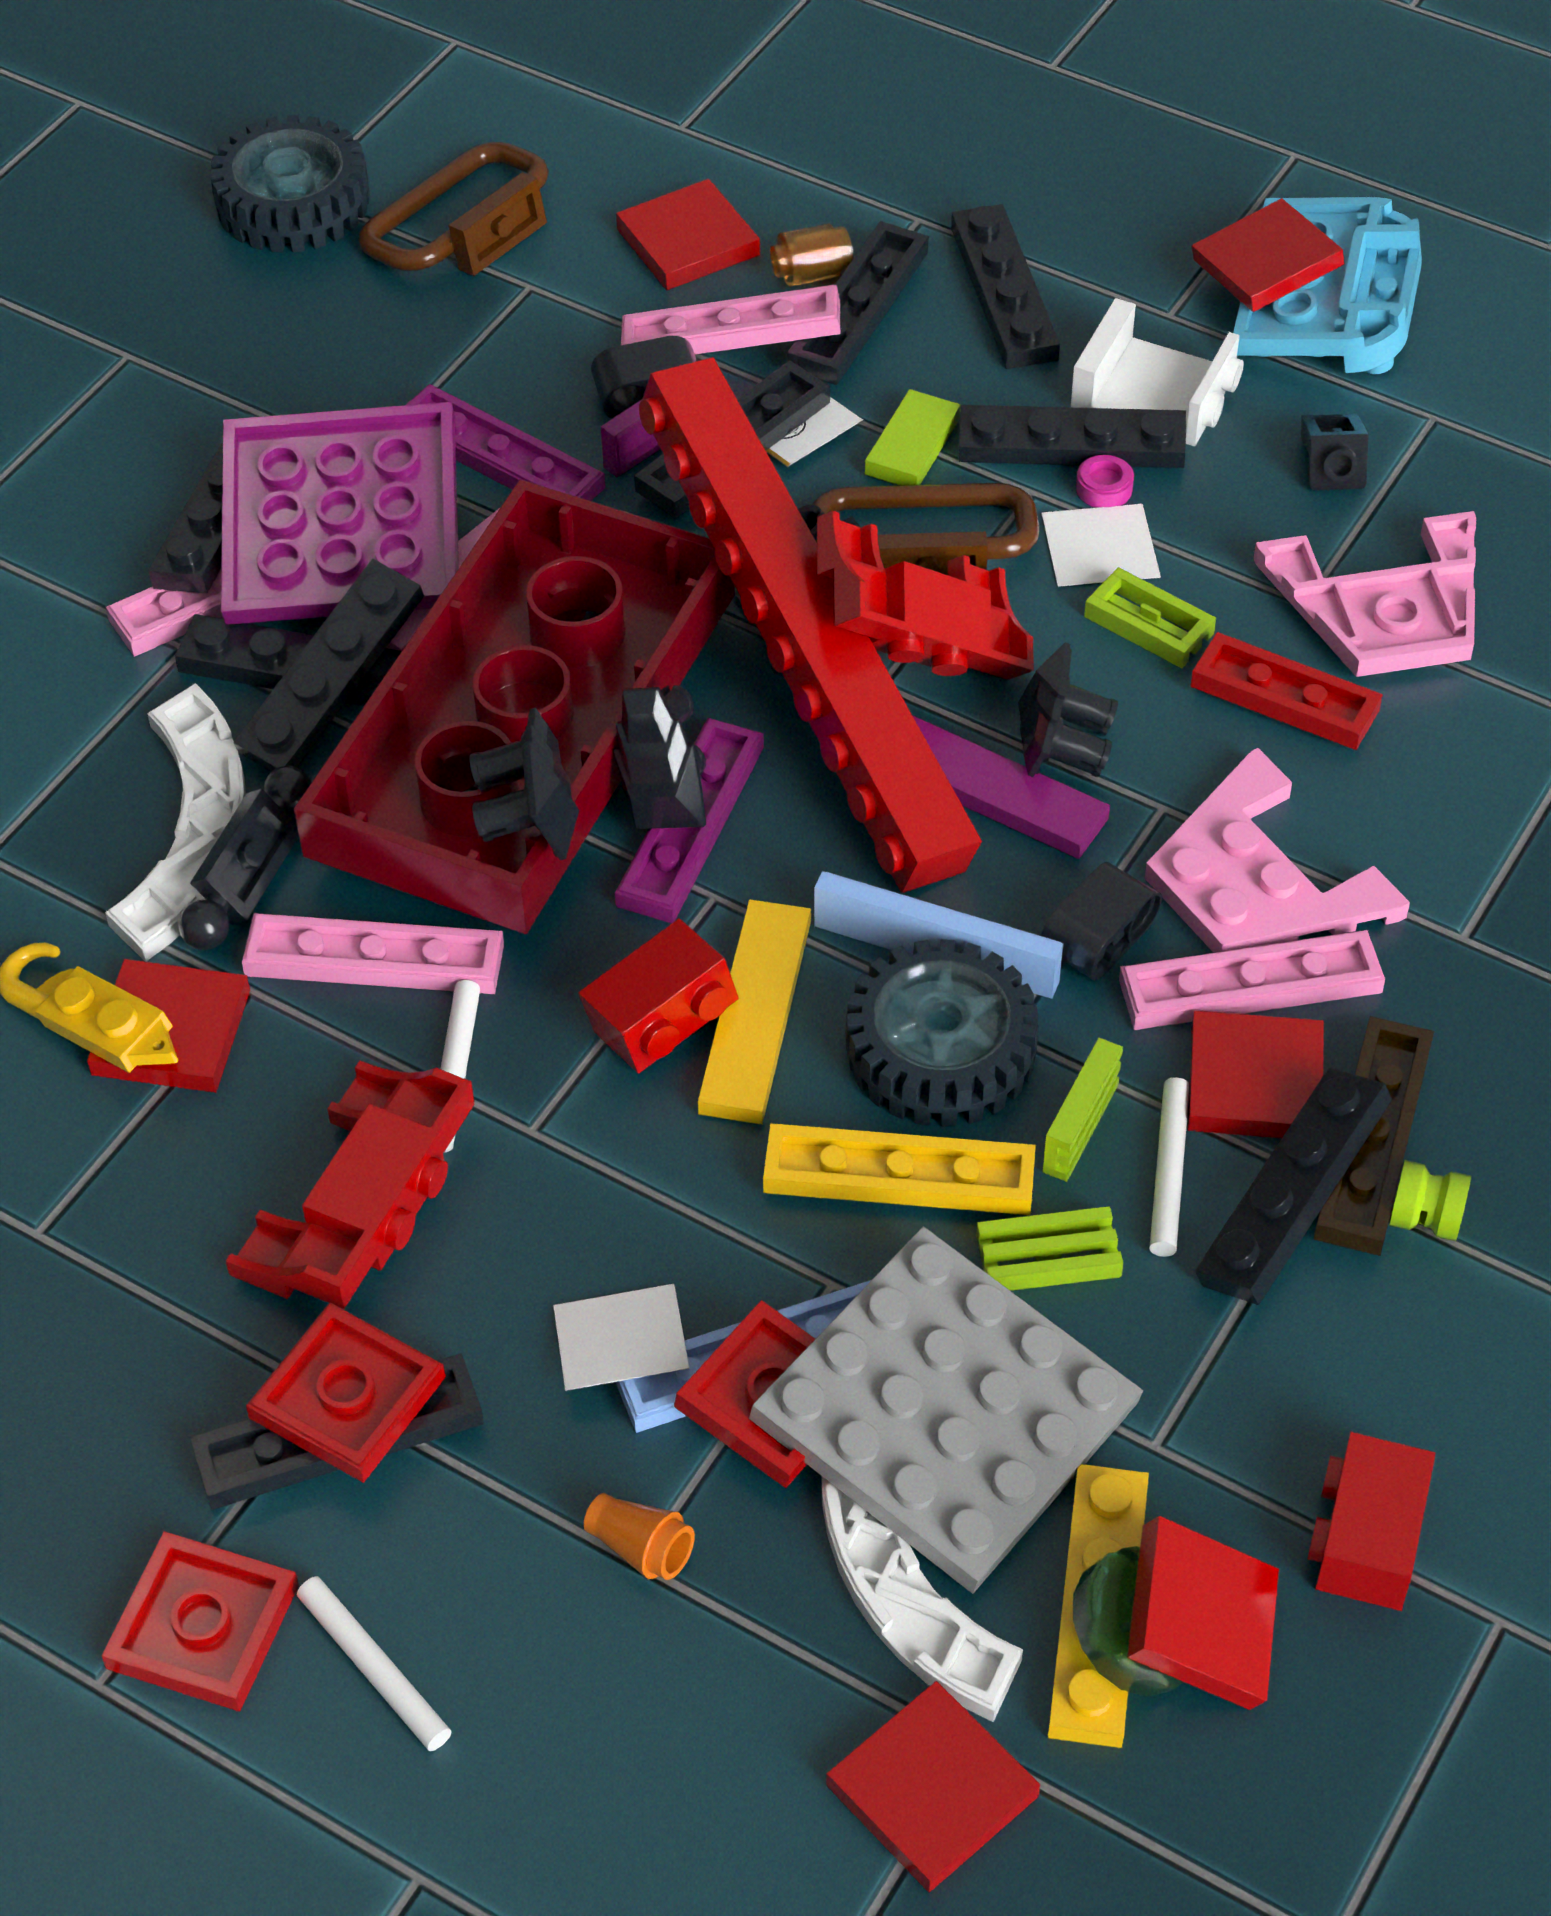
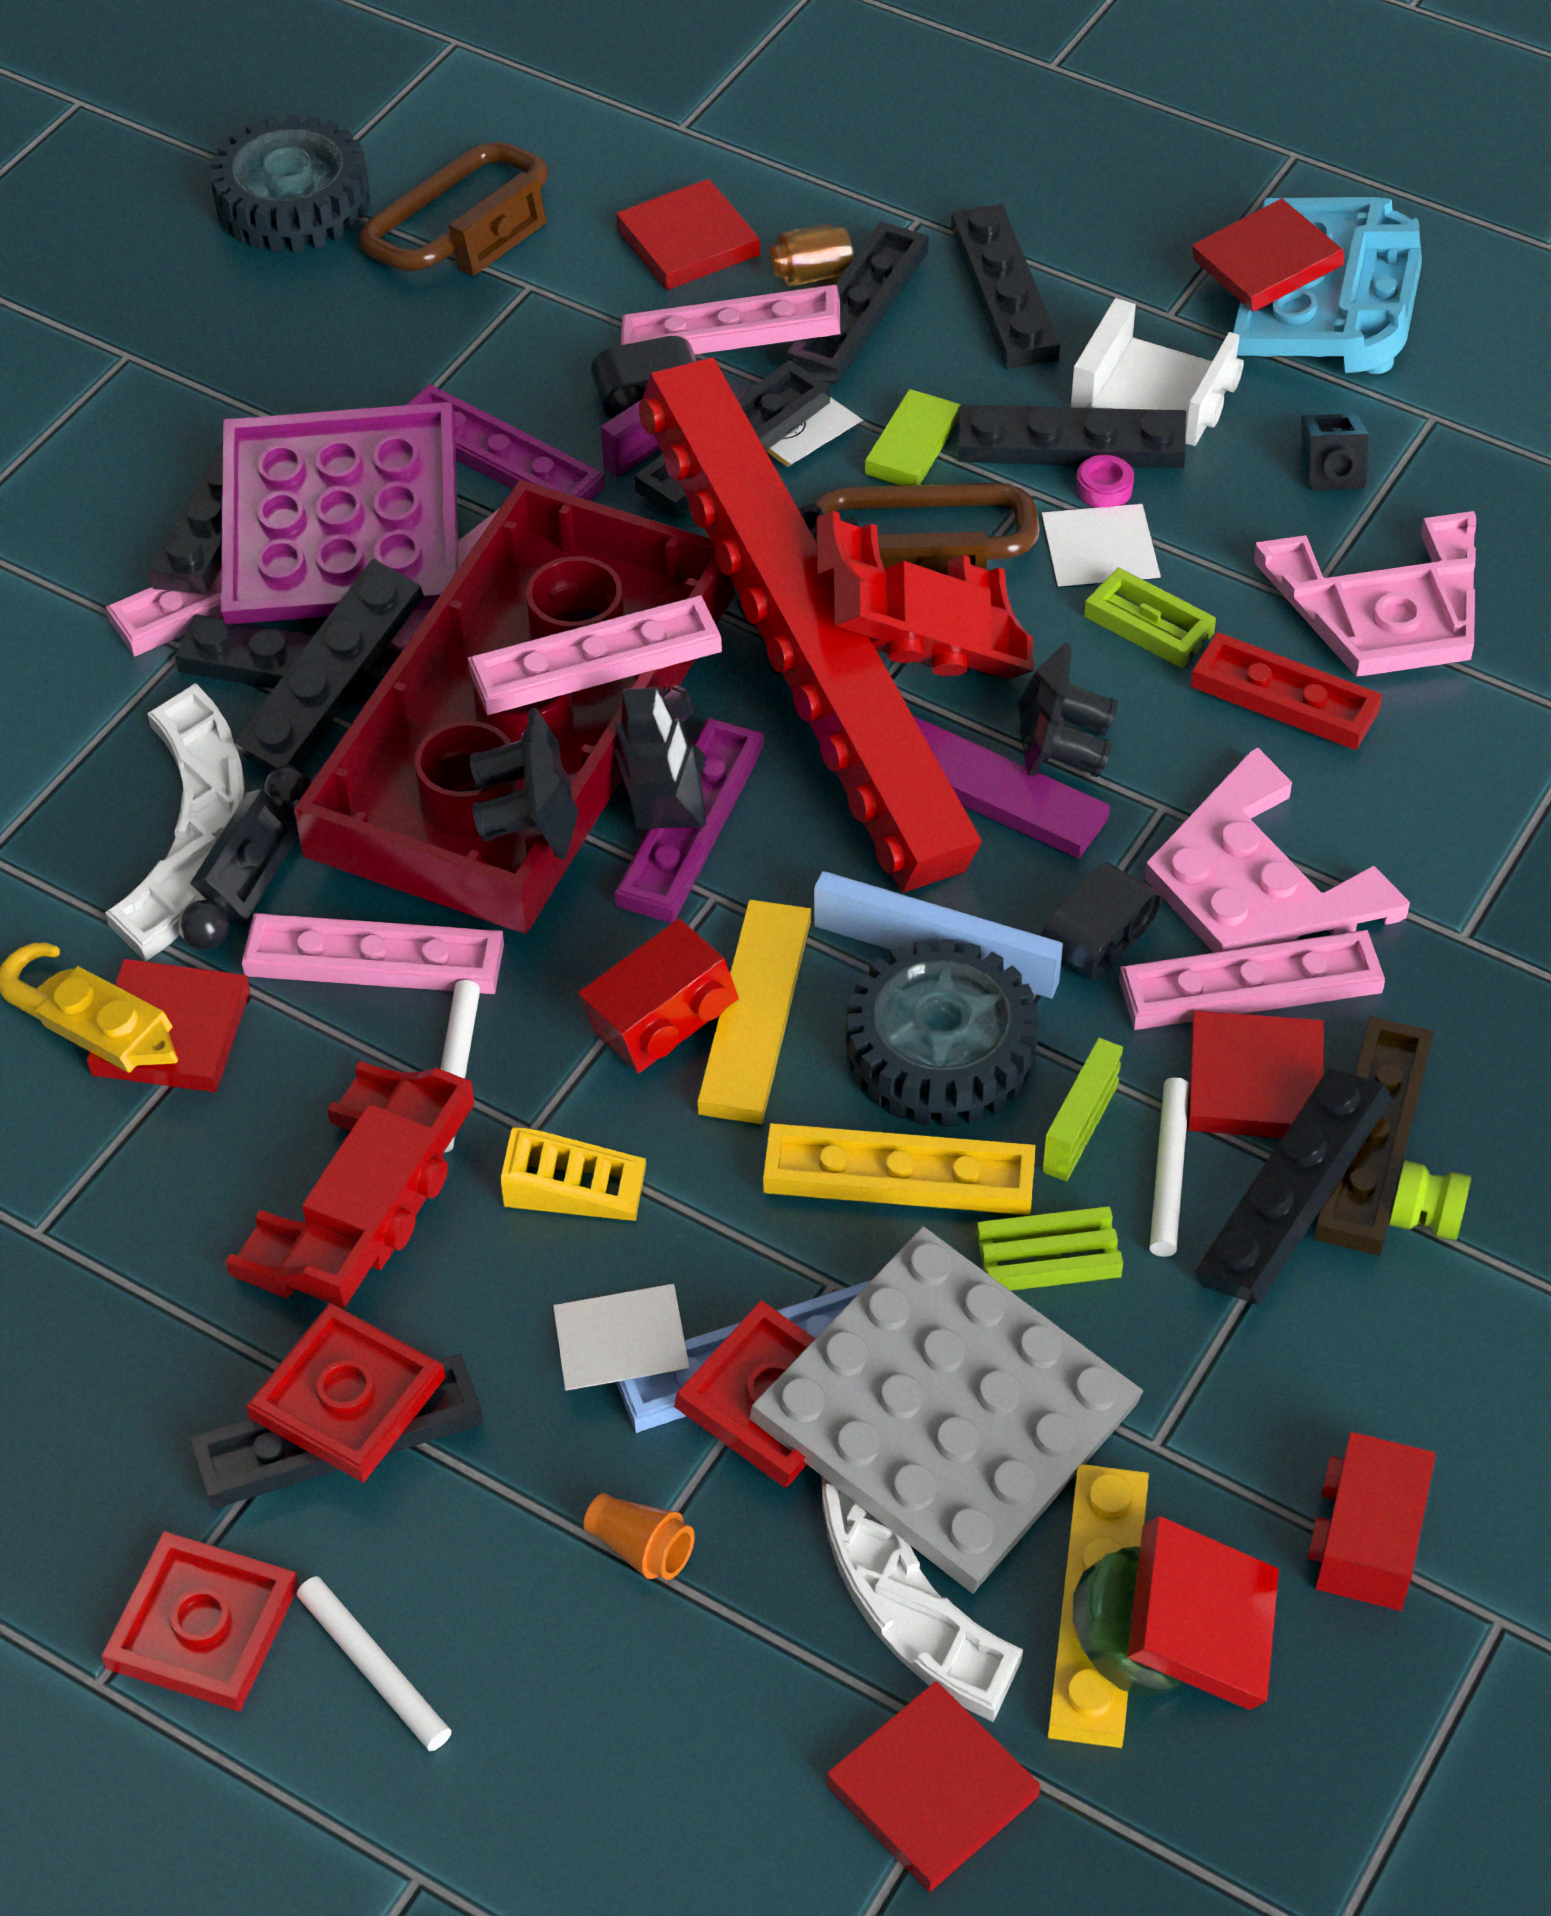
none -> bright pink tile [468,595,722,715]
none -> yellow slope [501,1127,646,1221]

